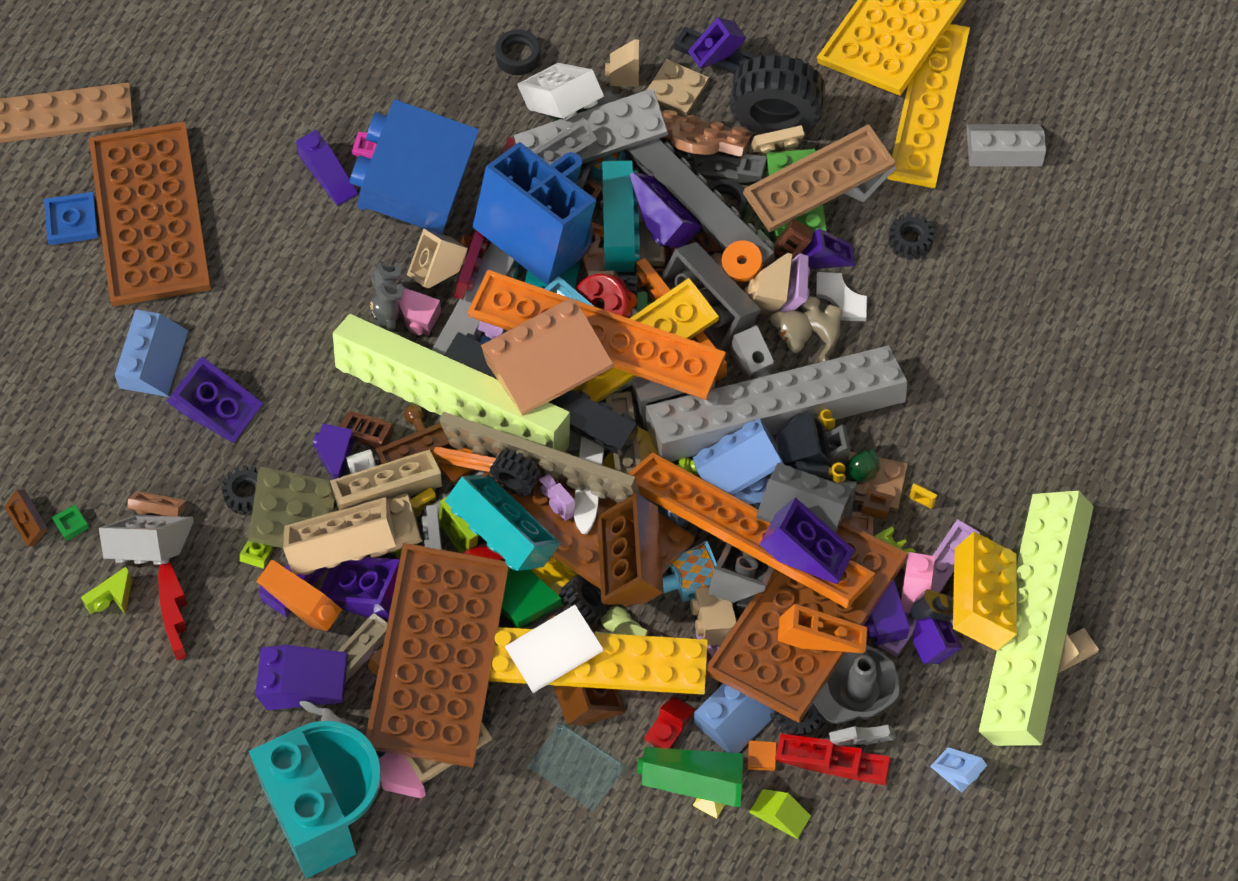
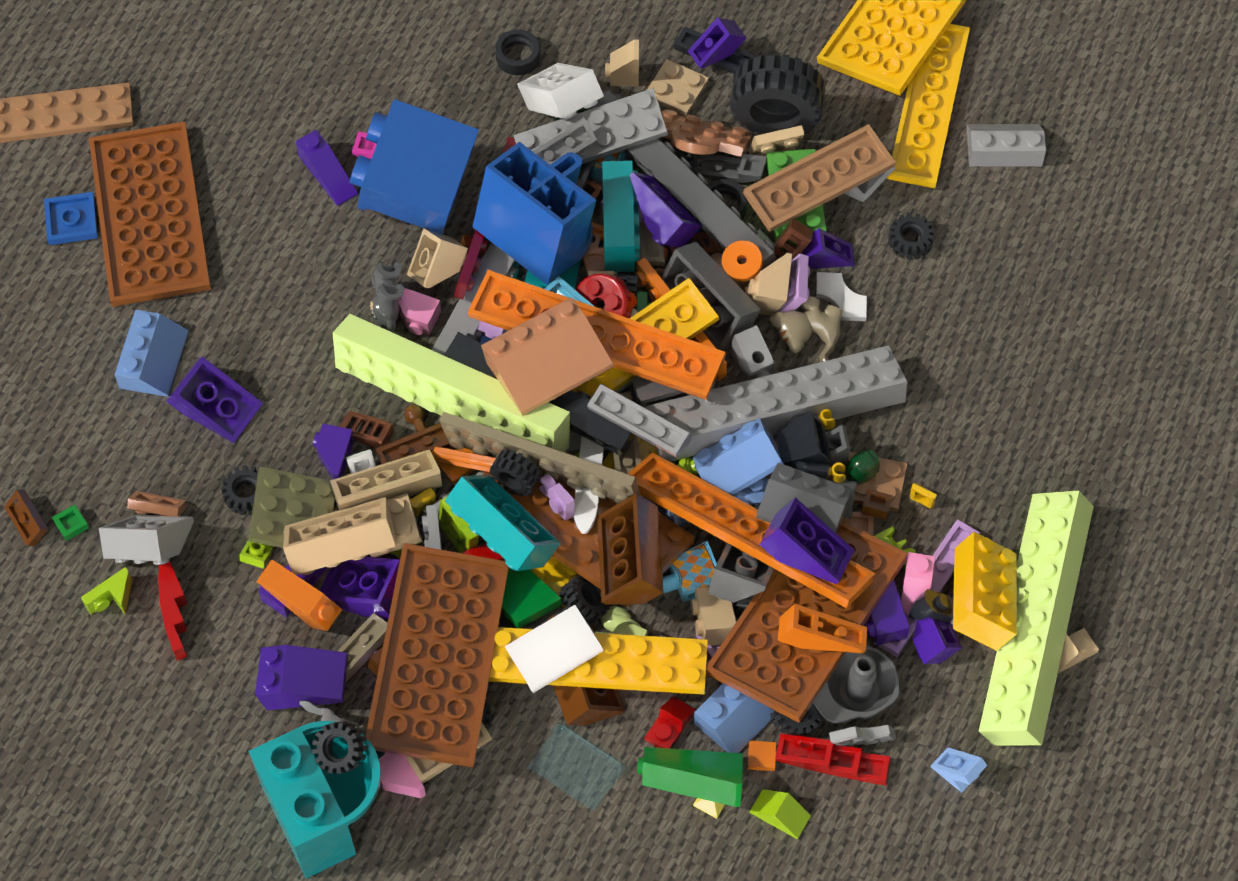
none -> black tyre [312,721,368,774]
none -> light grey hinge [587,384,691,458]

